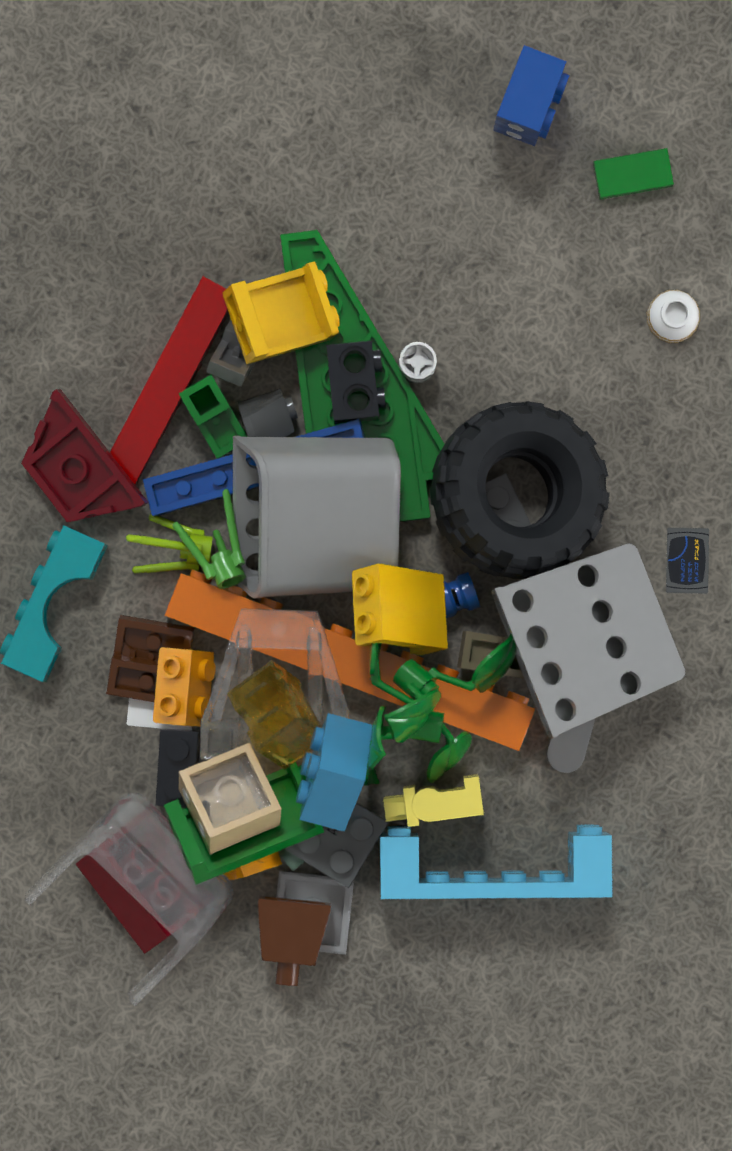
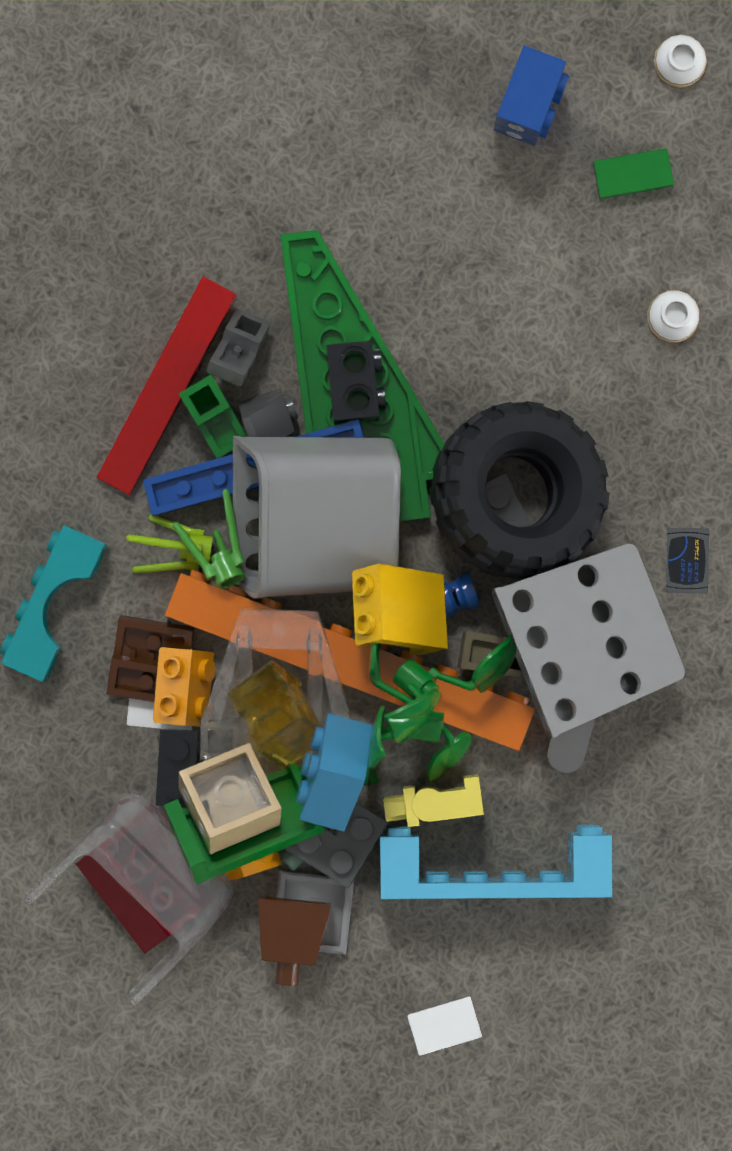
dark red wing [21,389,149,522] -> none
yellow panel [222,261,340,365] -> none
white wheel [399,342,437,383] -> none
none -> white sticker [408,997,482,1055]
none -> white piece [653,34,707,88]

